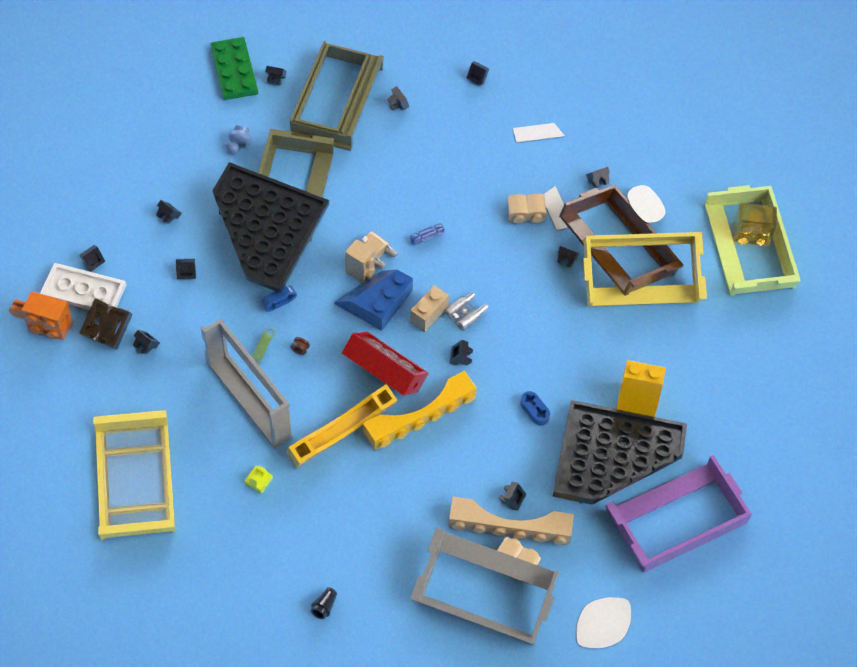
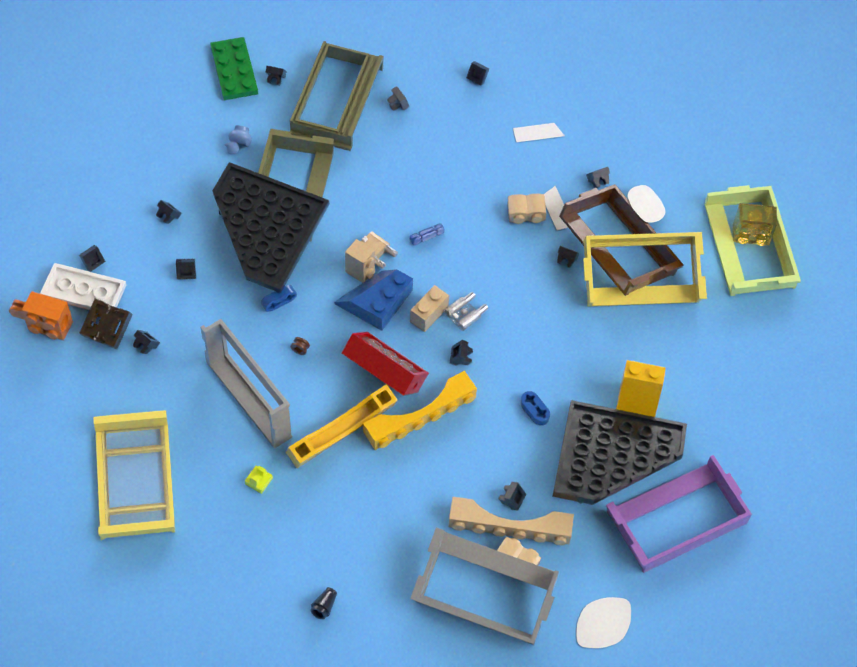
lime piece [252,329,275,366] -> none

